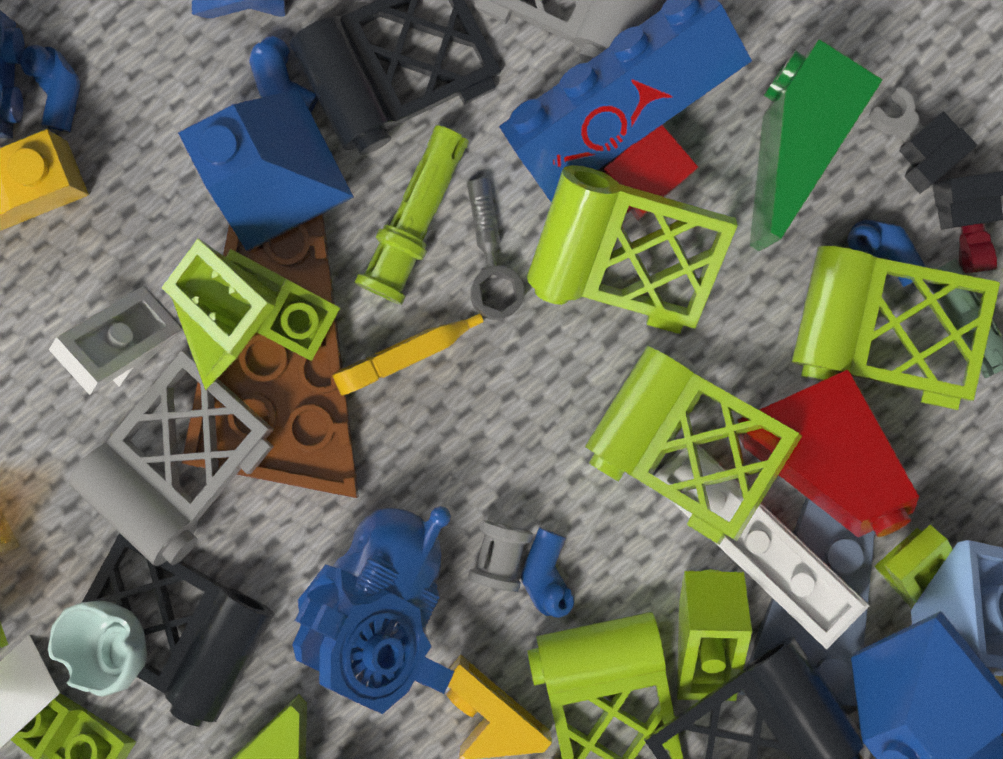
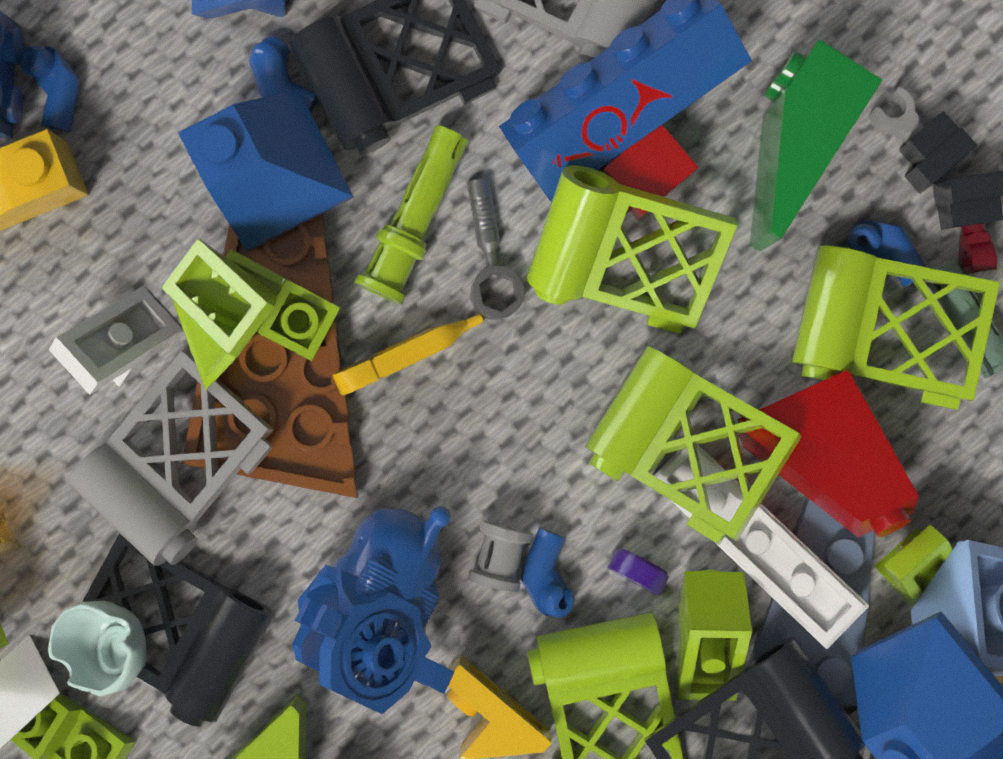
none -> dark purple tile [607,548,669,596]

